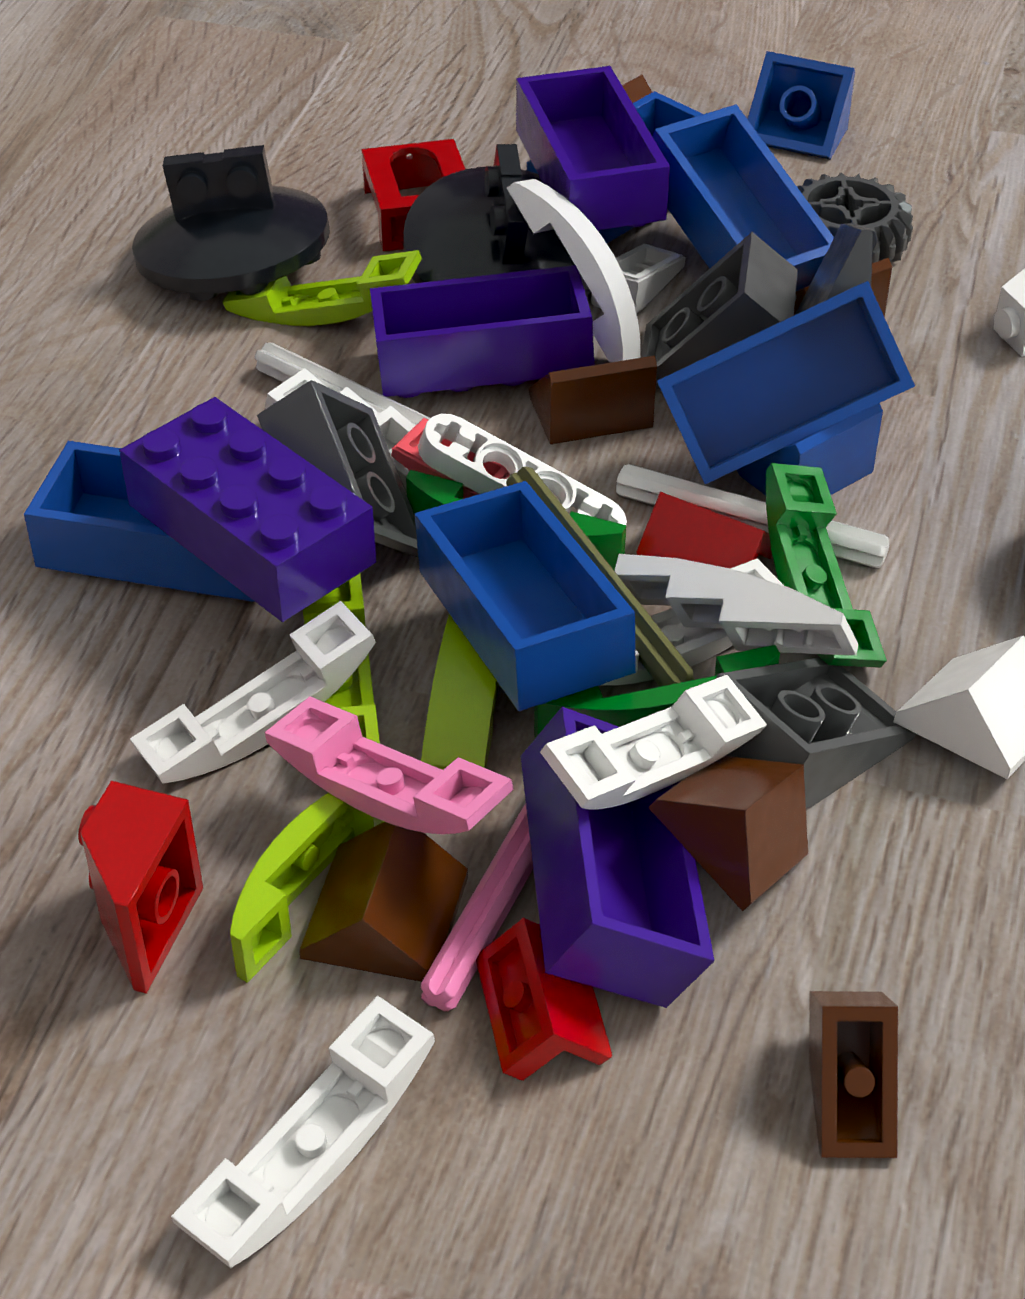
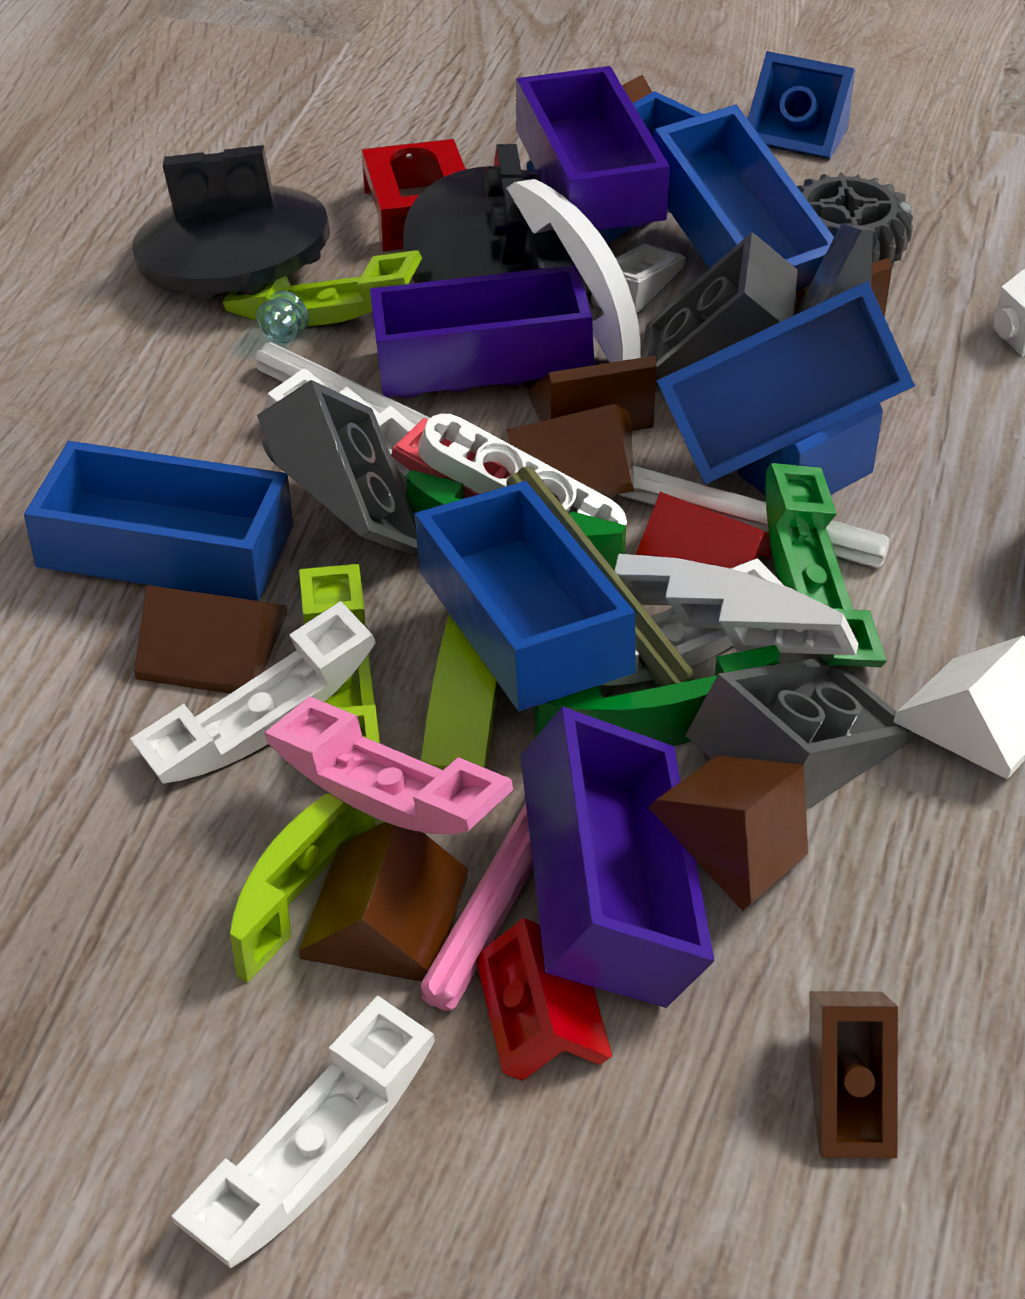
red slope [78,781,203,994] -> none
dark purple piece [119,397,376,622] -> none
white slope [540,675,767,810] -> none
none -> reddish brown slope [134,585,288,694]
none -> clear light blue bush [257,291,309,343]
none -> reddish brown slope [507,404,634,502]

